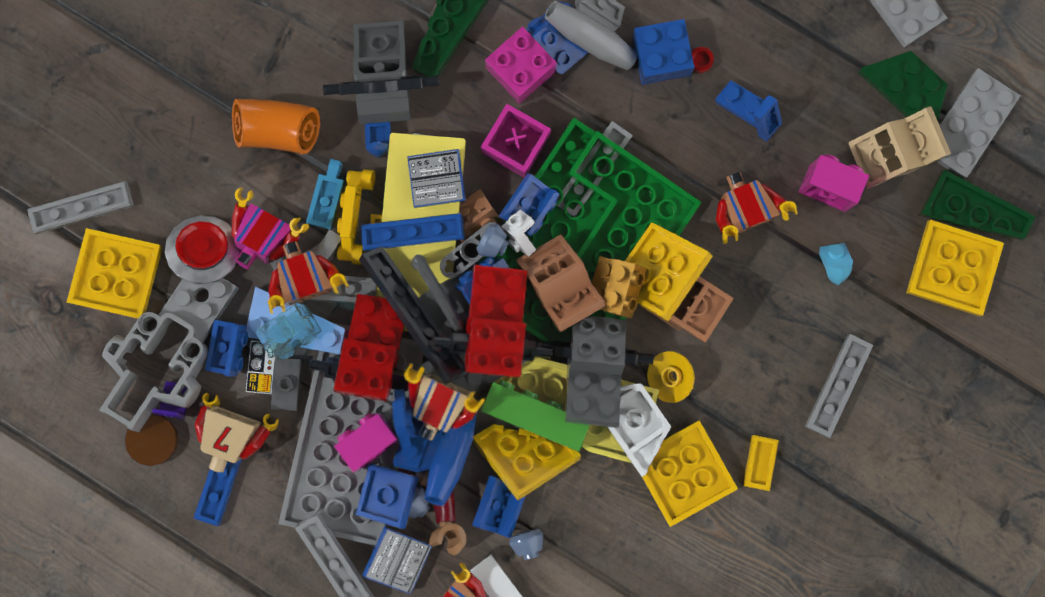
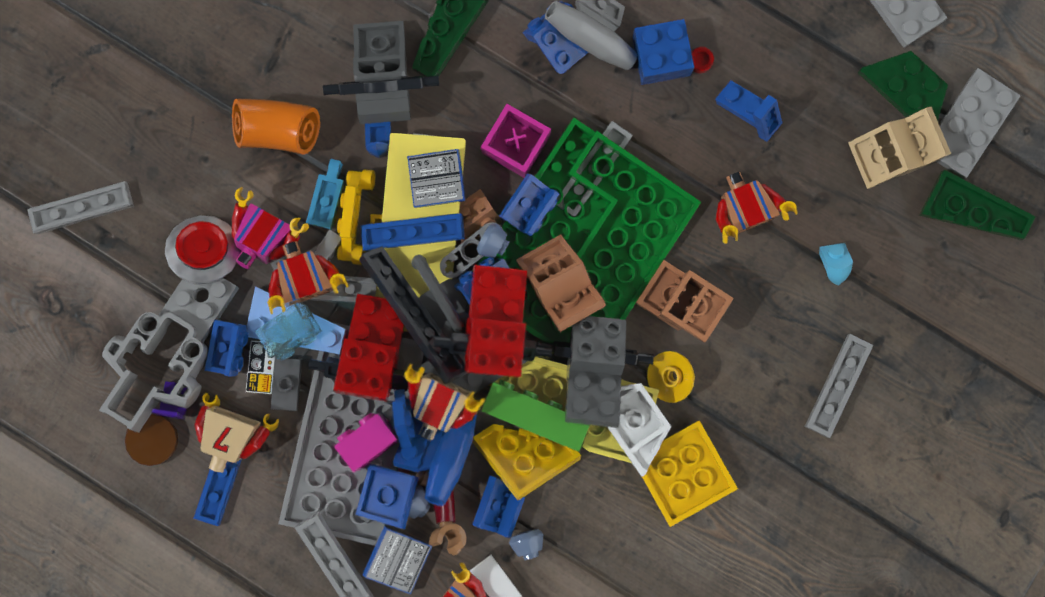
yellow plate [67,228,163,319] -> none
dark pink brick [485,26,557,104] -> none
white bracket [501,210,536,257] -> none
pearl gold plate [592,256,647,319] -> none
yellow plate [625,222,713,321] -> none
yellow tile [743,435,779,491] -> none
dark pink brick [798,154,870,212] -> none
yellow plate [906,220,1004,317] -> none

